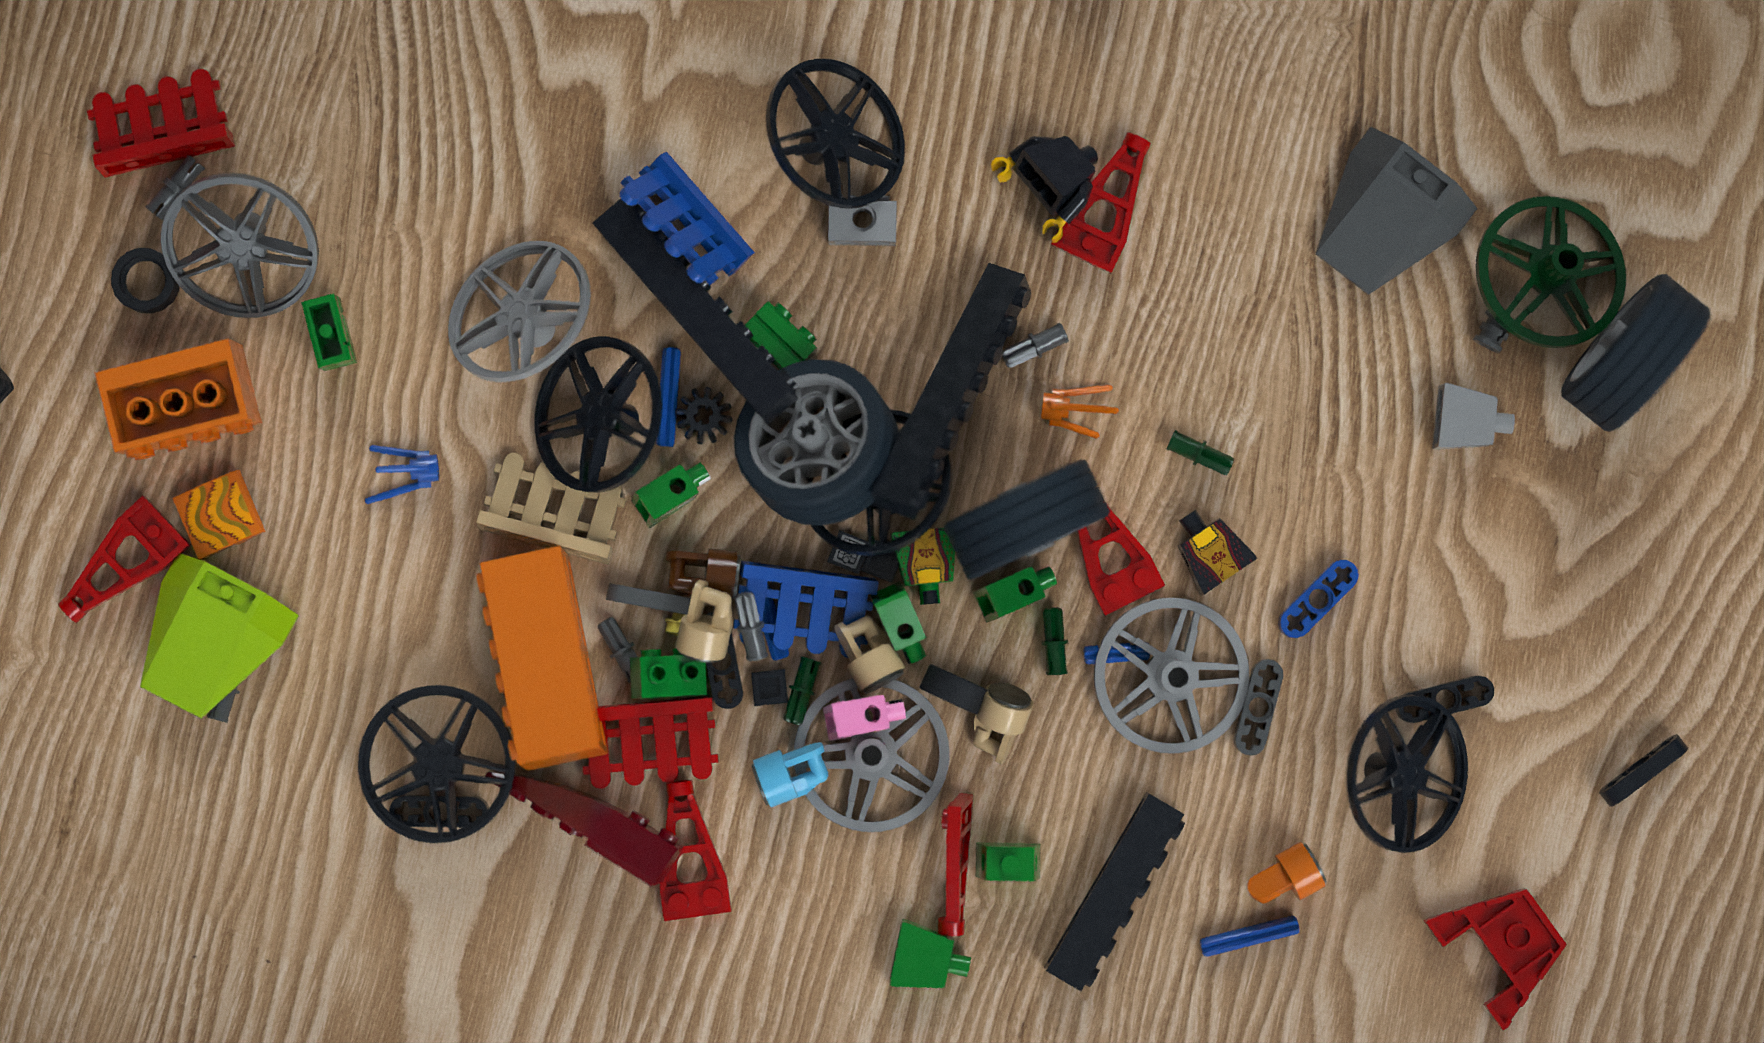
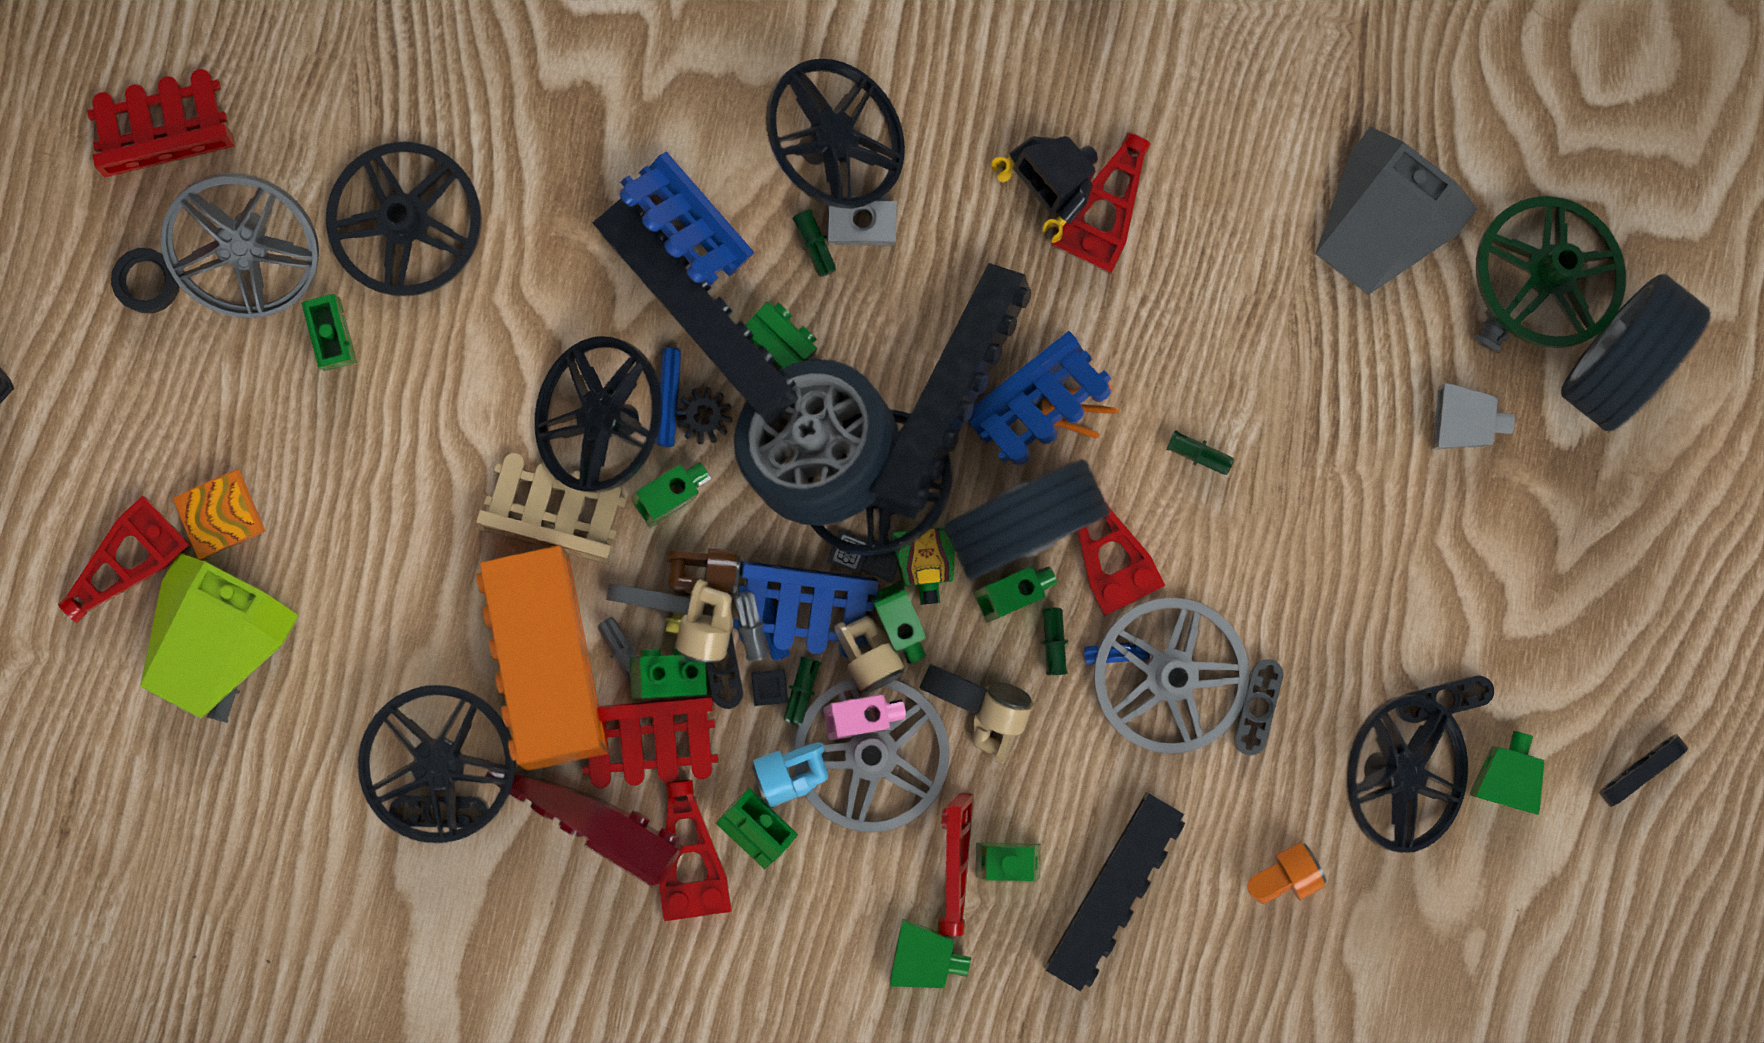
orange brick [95,338,262,460] -> none
dark grey pin [146,155,205,221] -> none
blue plant [365,445,439,504] -> none
light grey wheel [448,241,591,382] -> none
dark grey axle [1002,323,1069,368] -> none
torso [1178,510,1258,595] -> none
blue axle [1200,916,1300,957] -> none
blue beam [1278,560,1359,638] -> none
red wing [1424,888,1567,1031] -> none
none -> black wheel [326,142,482,297]
none -> green brick [716,788,799,870]
none -> dark green axle [792,209,836,277]
none -> blue fence [968,331,1111,465]
none -> green torso [1469,730,1544,815]

